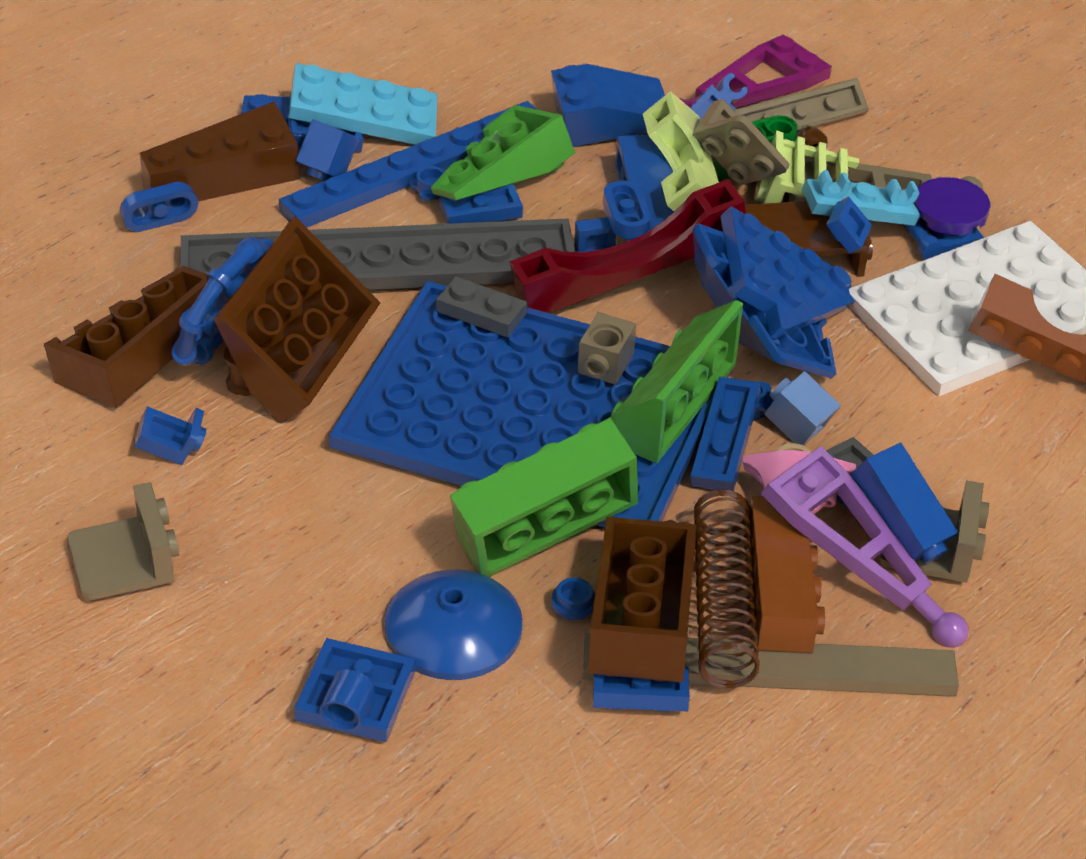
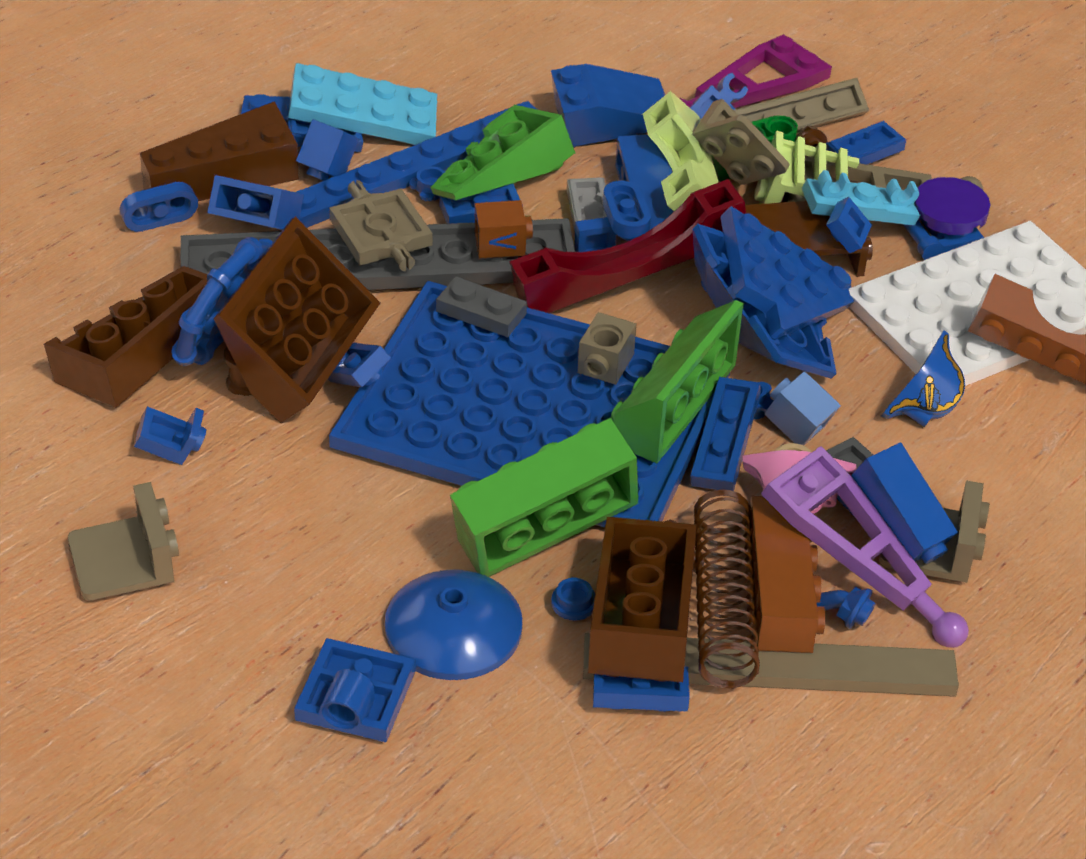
none -> blue brick [207,175,304,230]
none -> blue plate [328,343,391,387]
none -> dark tan plate [329,180,433,271]
none -> dark orange brick [474,200,533,258]
none -> light grey plate [567,177,607,232]
none -> blue plate [817,587,876,629]
none -> blue plate [826,121,906,165]
none -> blue hat [881,330,965,427]

